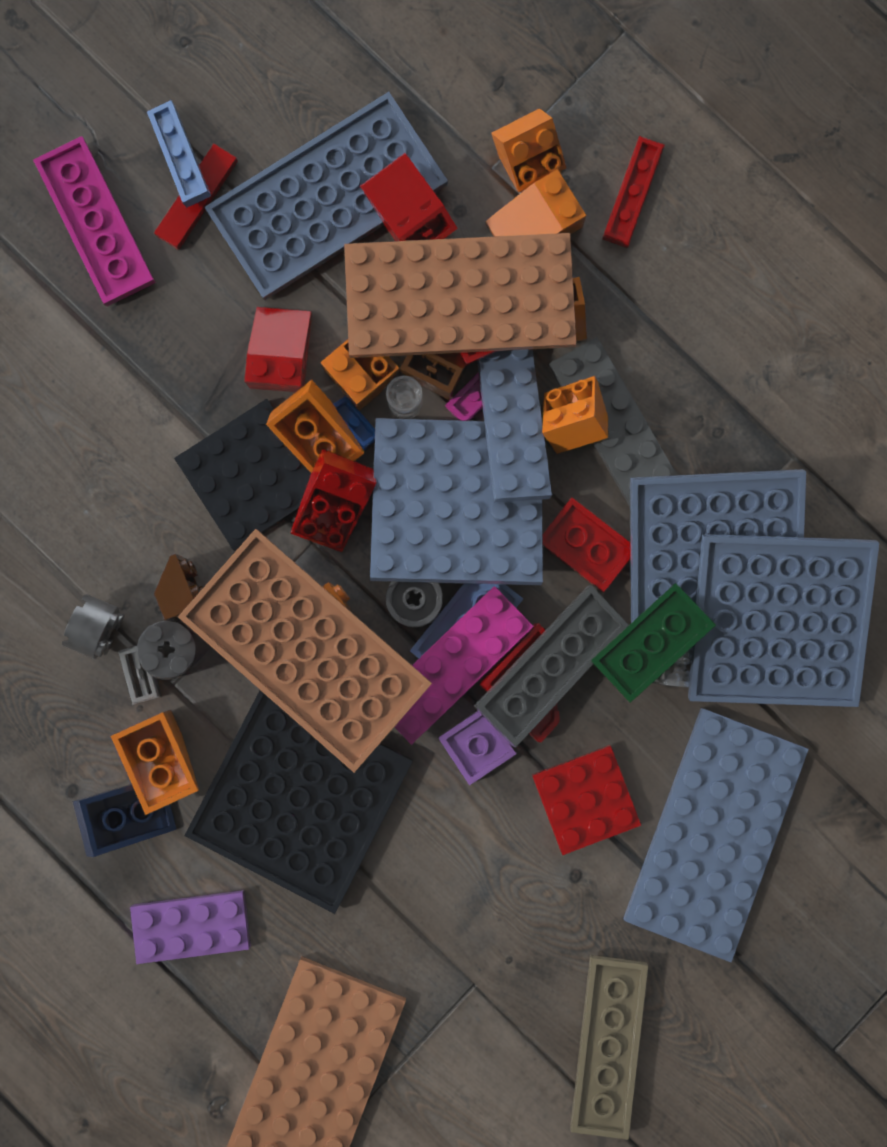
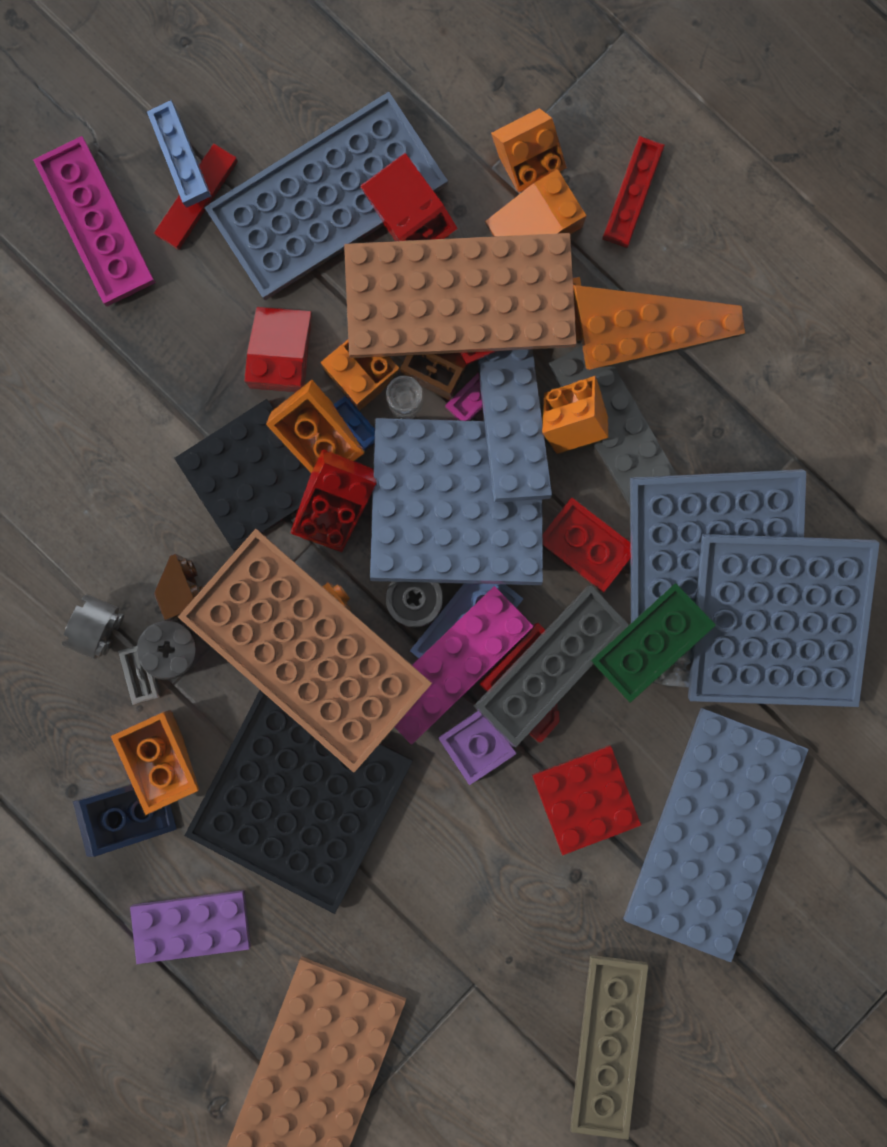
none -> orange wing [573,285,745,370]

